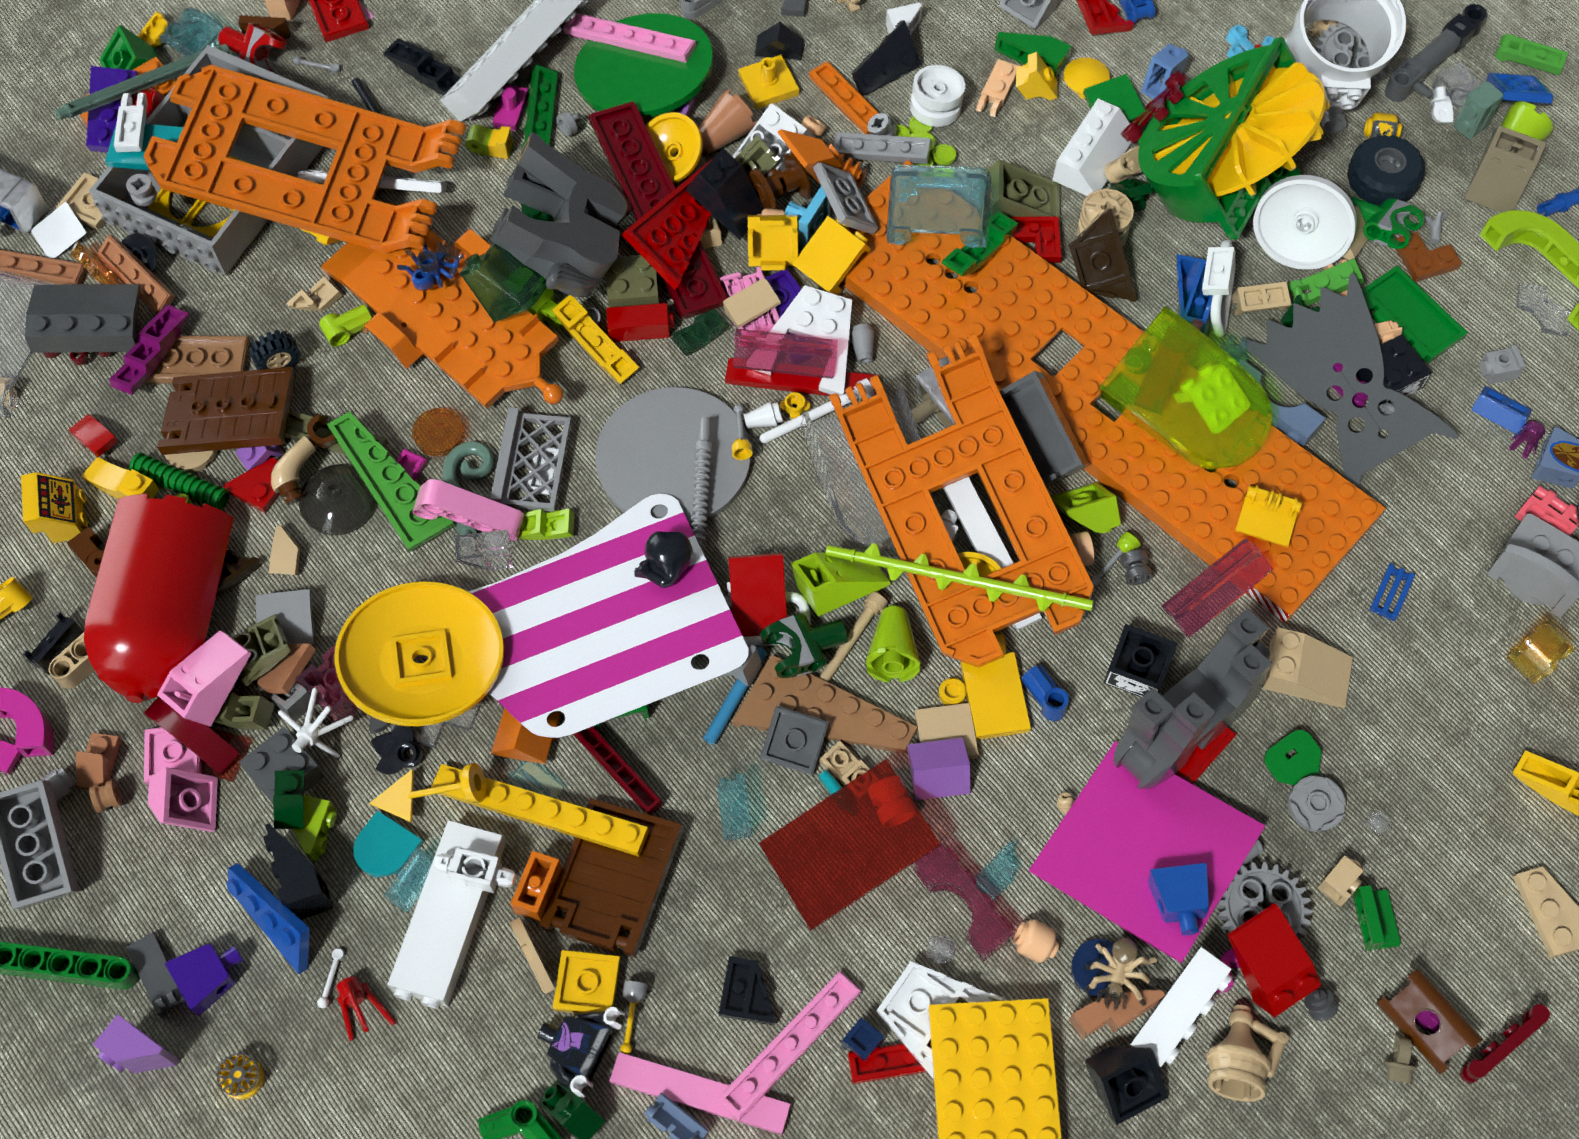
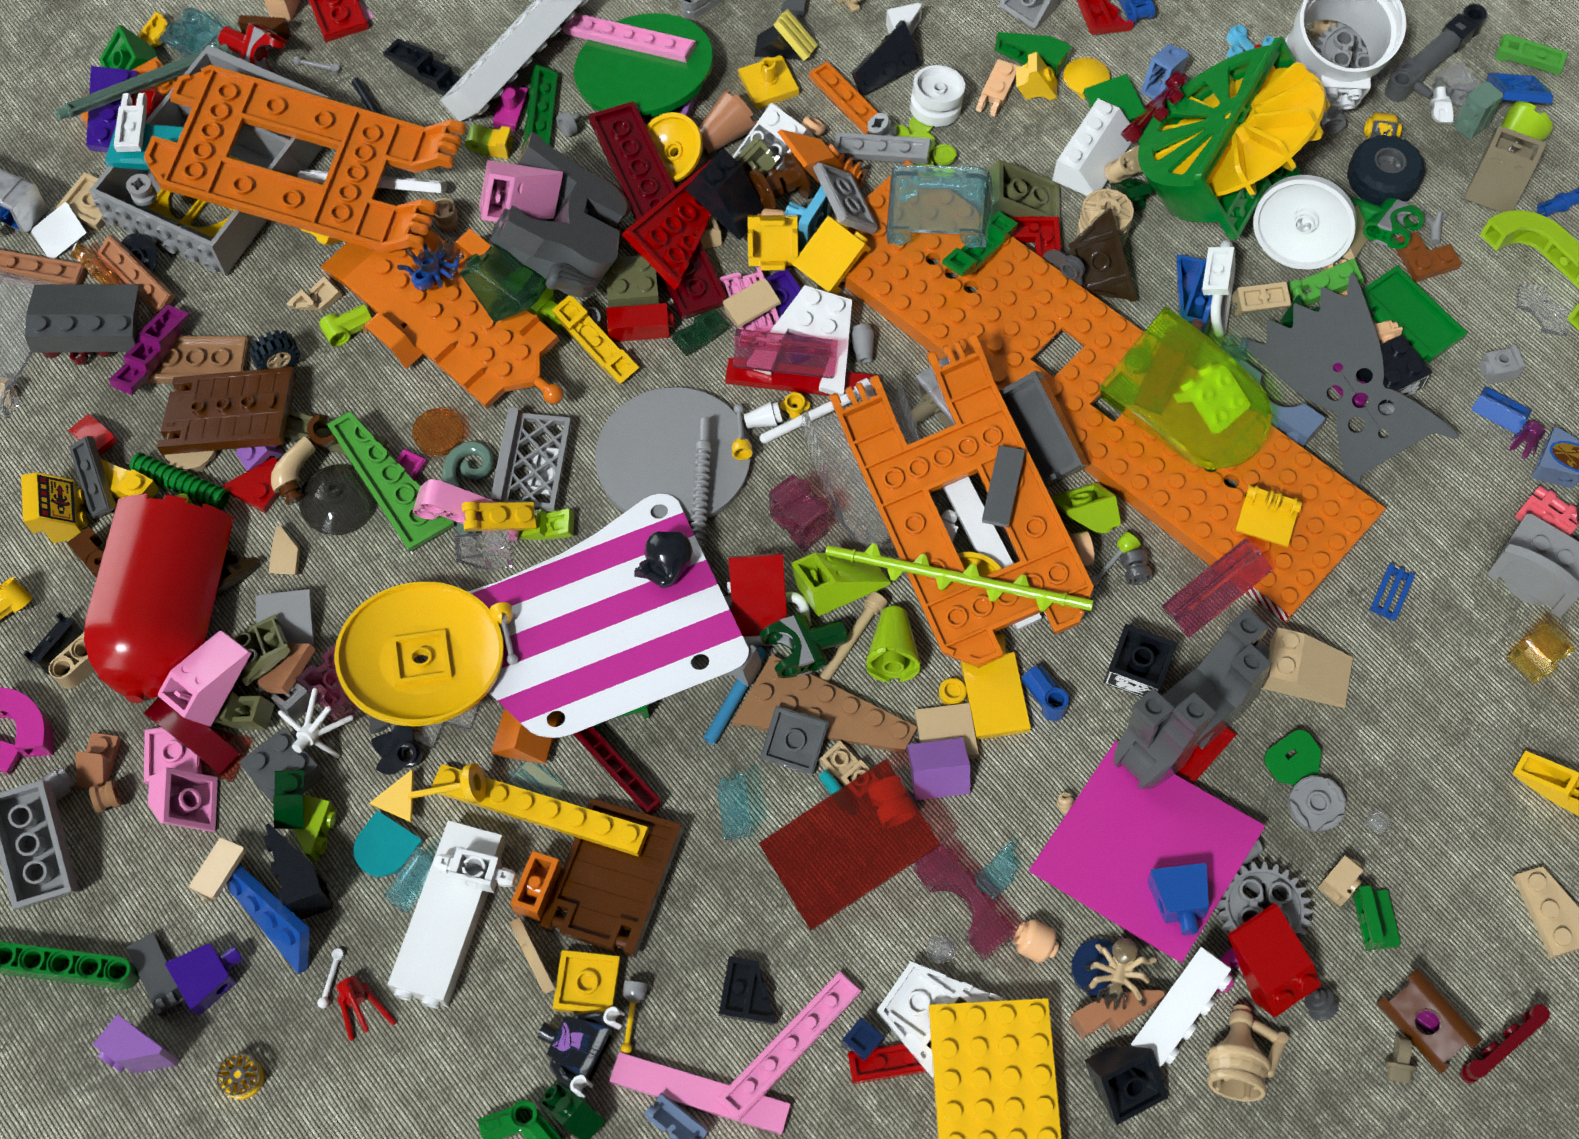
none -> dark grey tile [69,436,116,519]
none -> tan panel [188,837,246,902]
none -> tan wheel [433,198,459,232]
none -> yellow plate [461,502,536,531]
none -> bright pink slope [479,160,563,222]
none -> hinge [490,602,518,665]
none -> clear pink brick [769,473,829,552]
none -> light yellow tile [774,9,818,61]
none -> dark grey tile [982,445,1026,527]
none -> dark grey plate [1043,250,1085,287]

